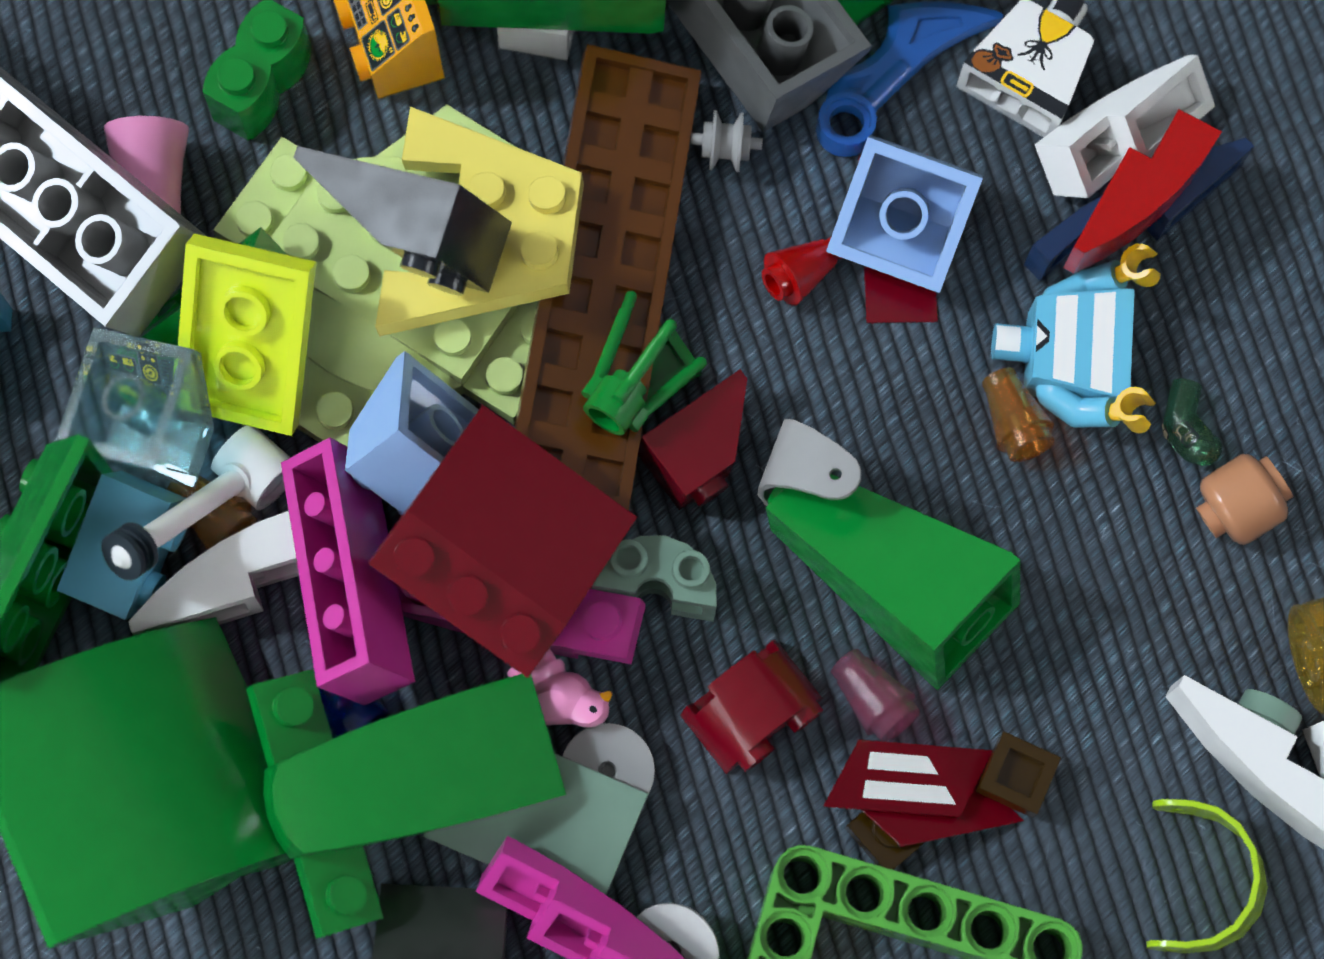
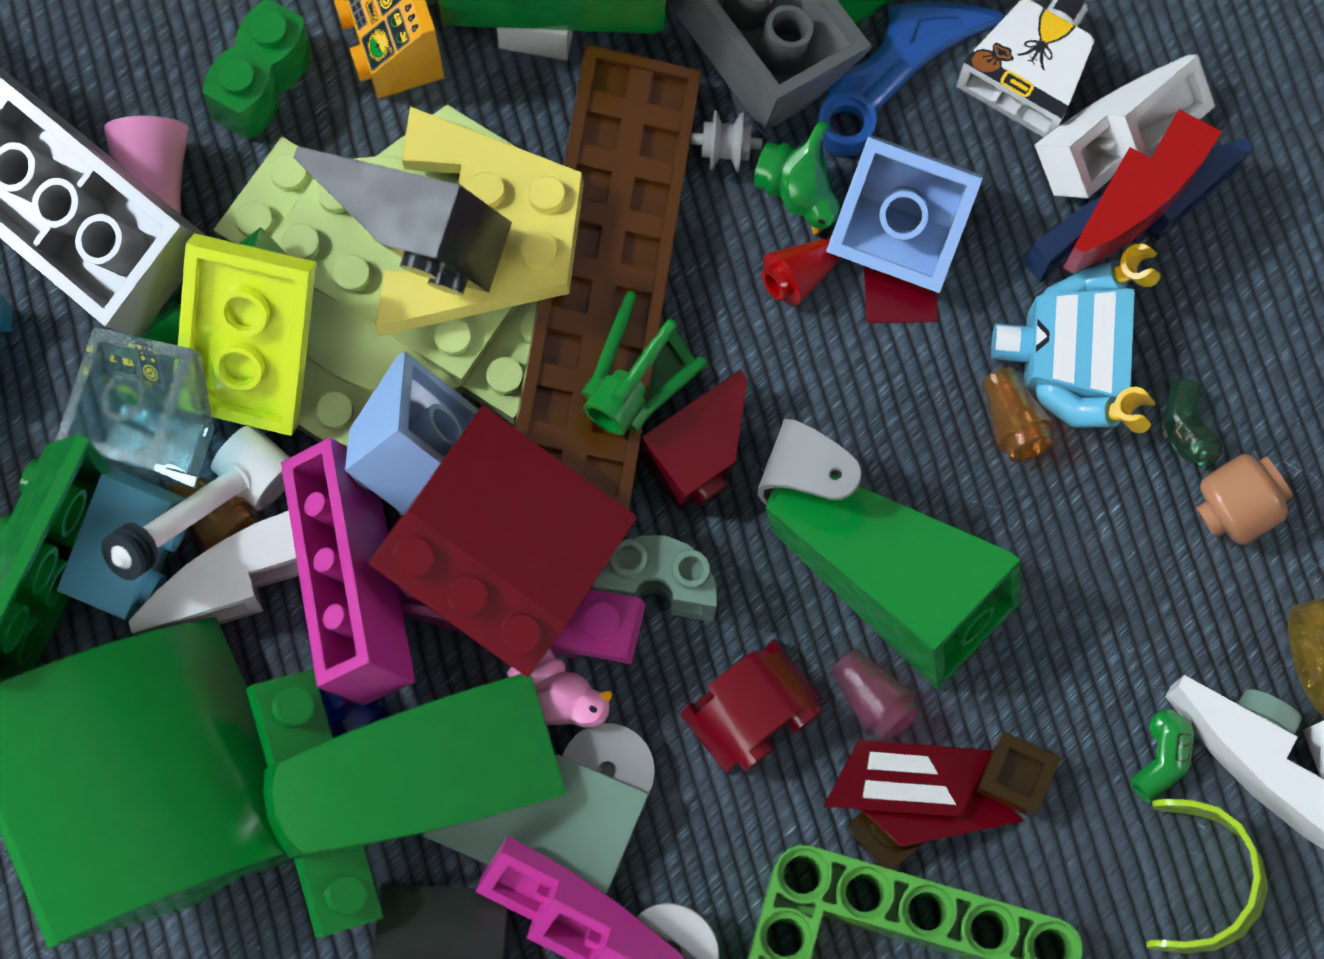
none -> green animal [754,121,841,235]
none -> green arm [1129,709,1195,804]

